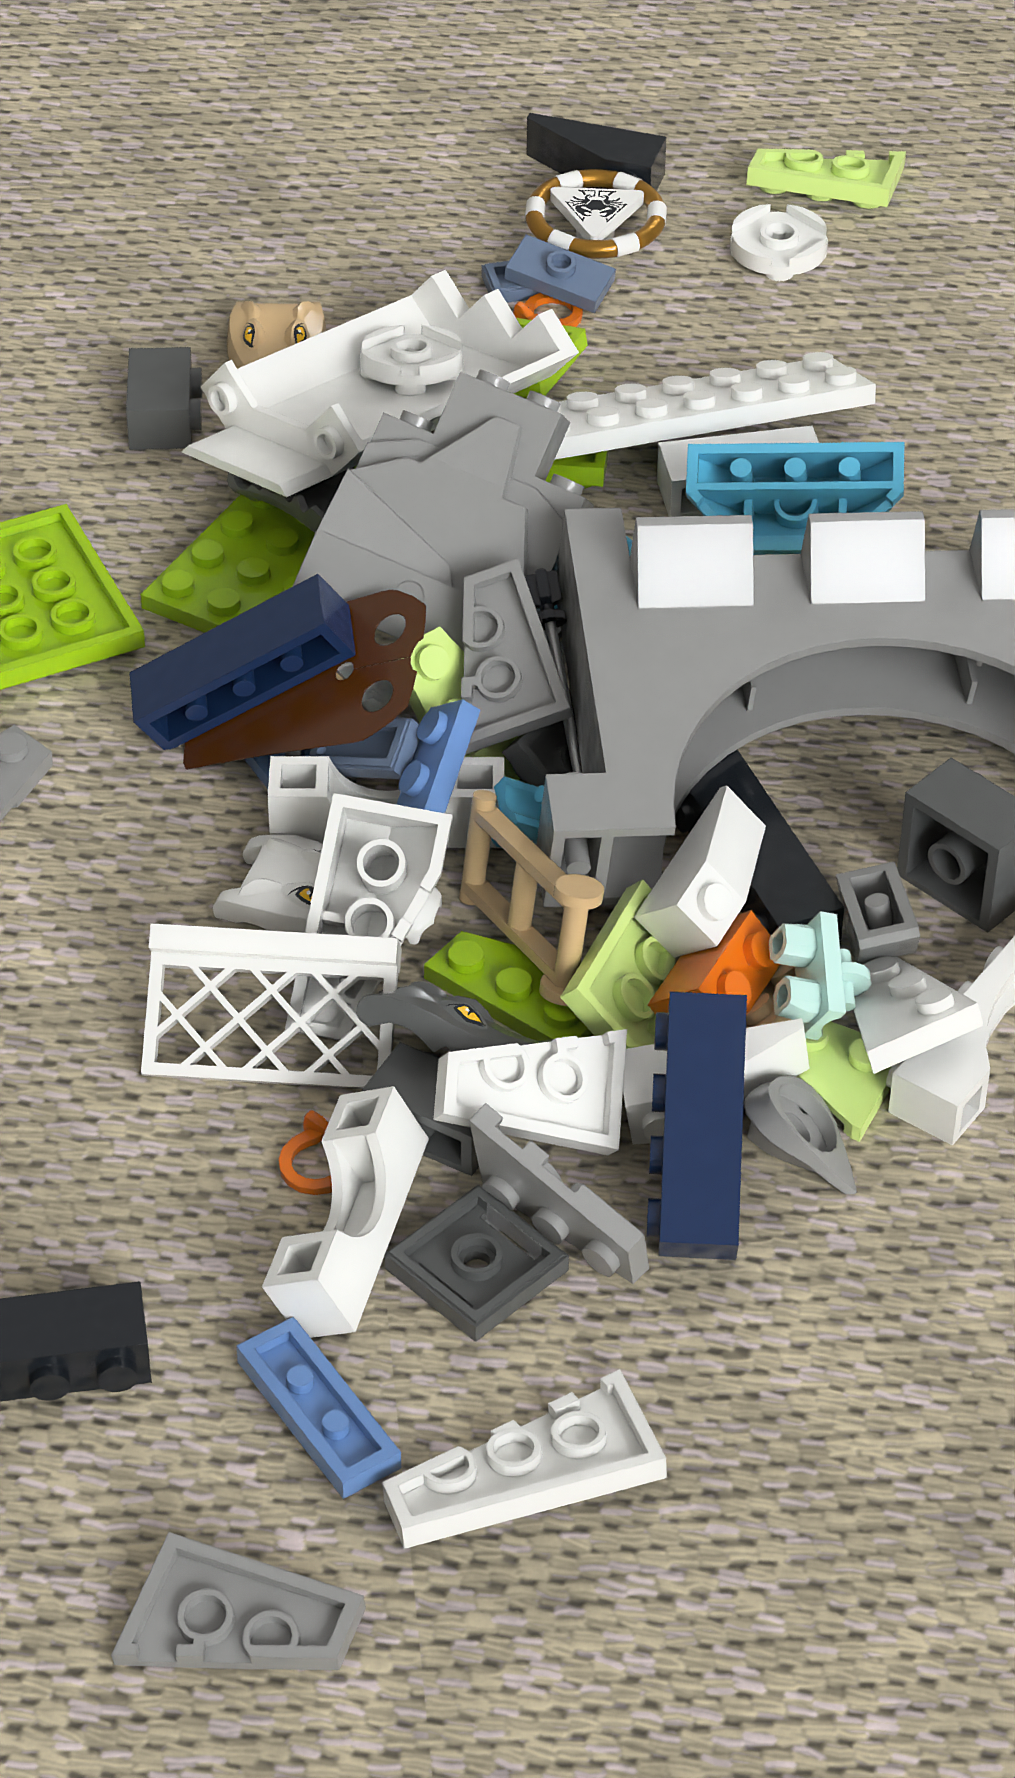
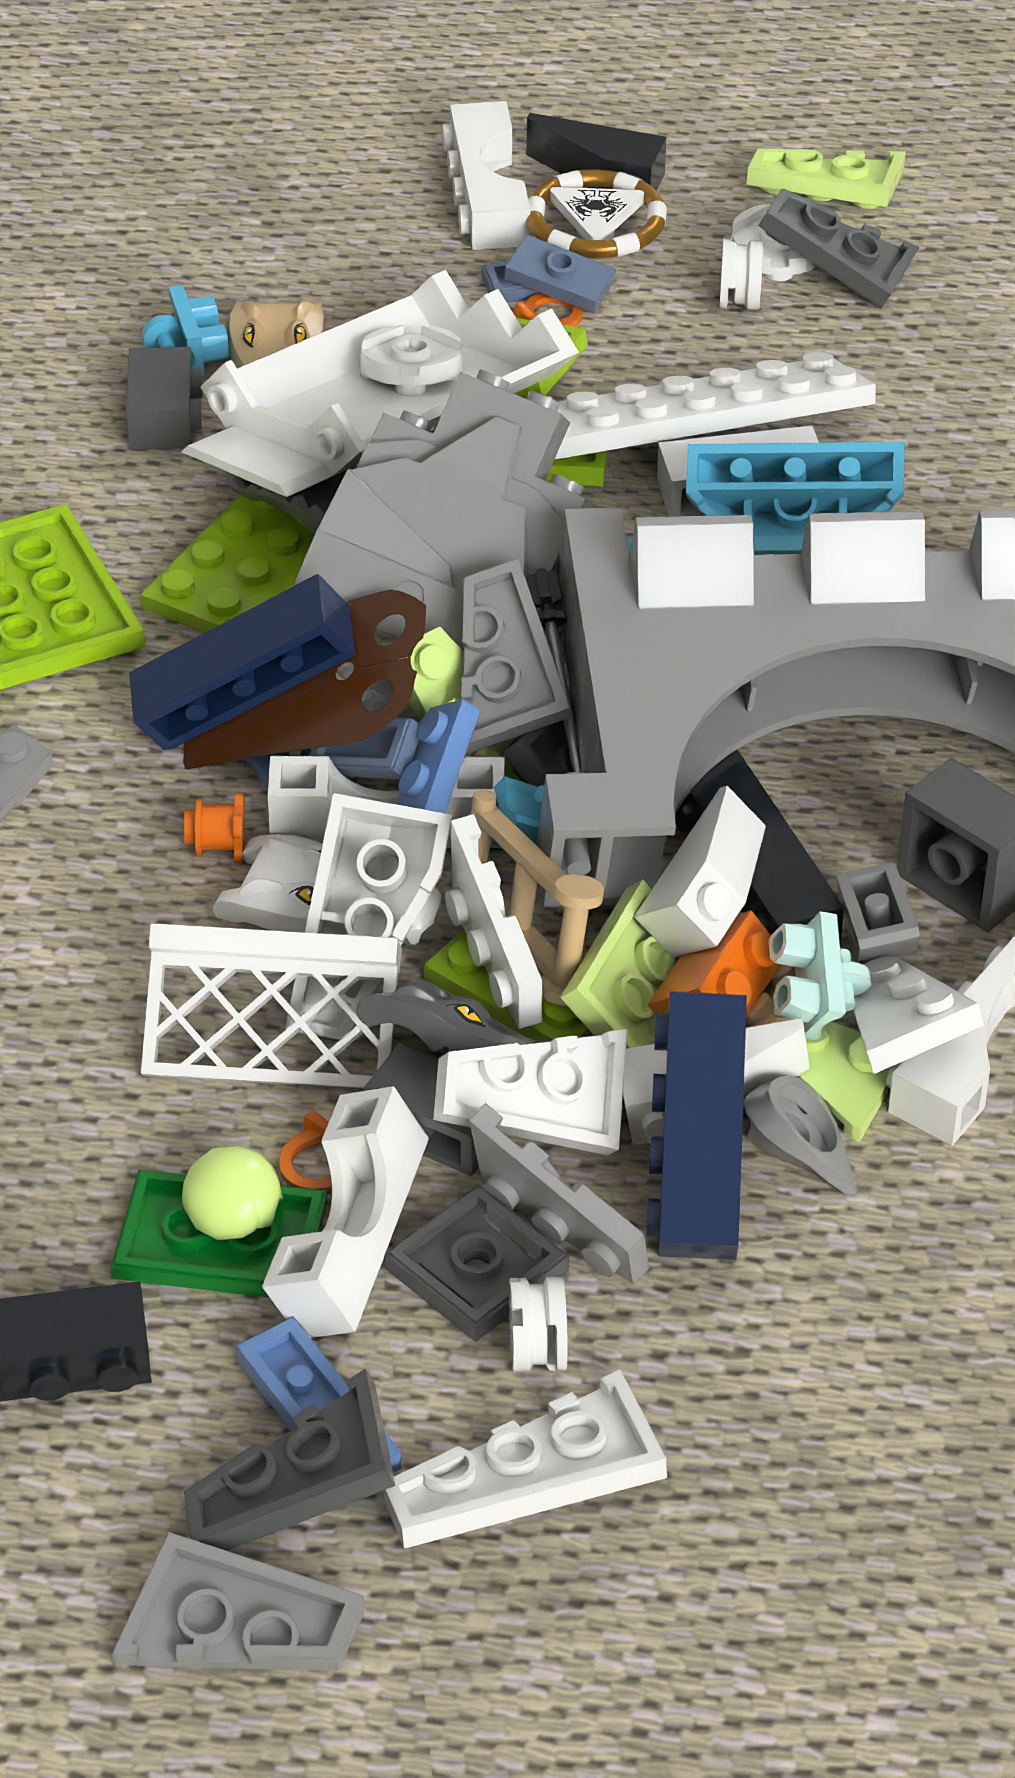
none -> green tile [110,1169,328,1298]
none -> medium azure hips [141,285,229,376]
none -> yellowish green hair [182,1145,283,1240]
none -> orange brick [184,793,245,863]
none -> dark grey wing [184,1368,396,1551]
none -> white arch [442,101,530,250]
none -> white wing [445,814,542,1029]
none -> white wheel [509,1276,567,1372]
none -> white wheel [720,238,763,310]
none -> dark grey wing [758,188,919,308]

